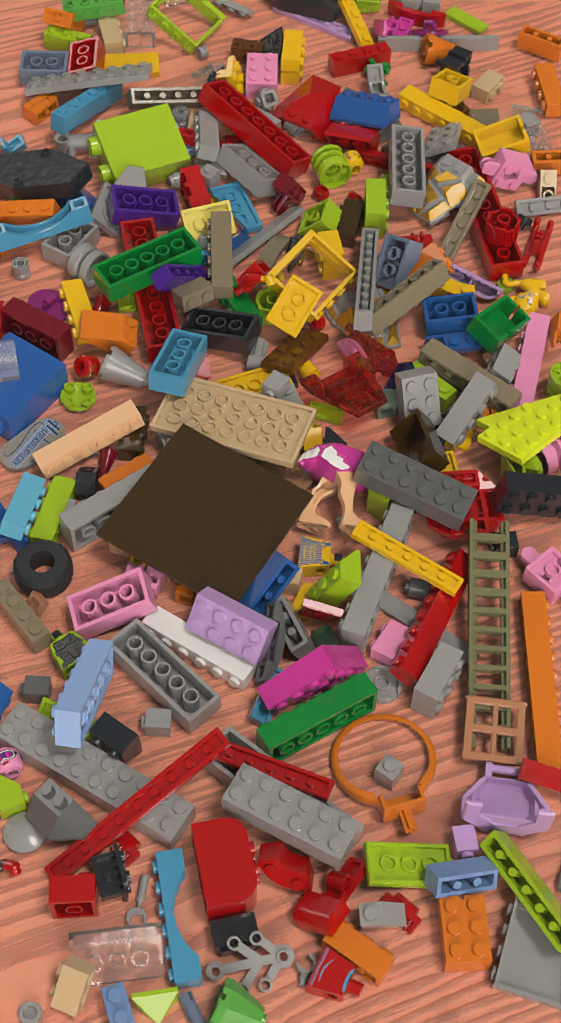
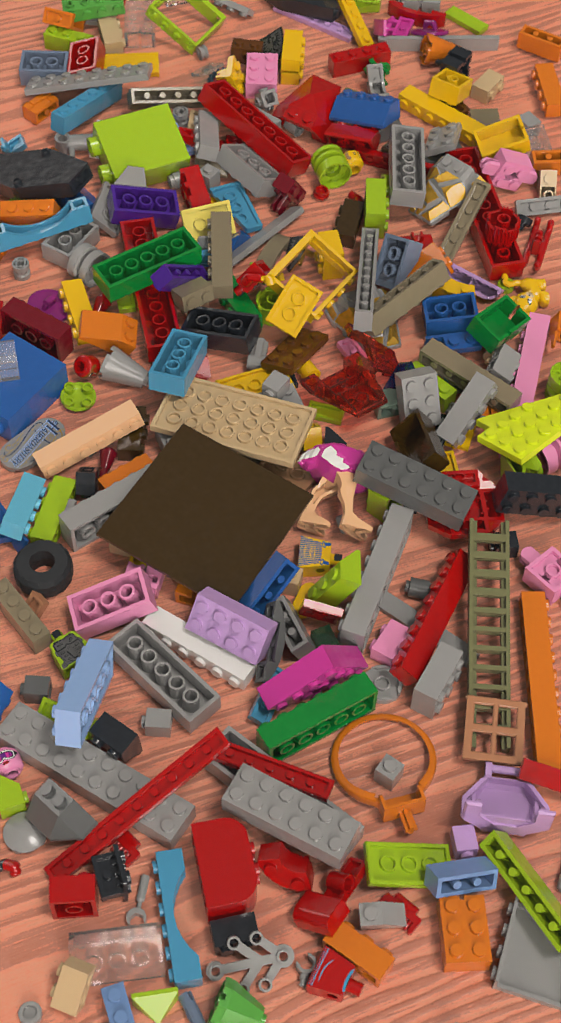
lime brick [297,198,342,247] -> none
red plate [308,317,326,331] -> none
yellow tile [350,520,464,597] -> none
clear light blue piece [512,104,542,115] -> none

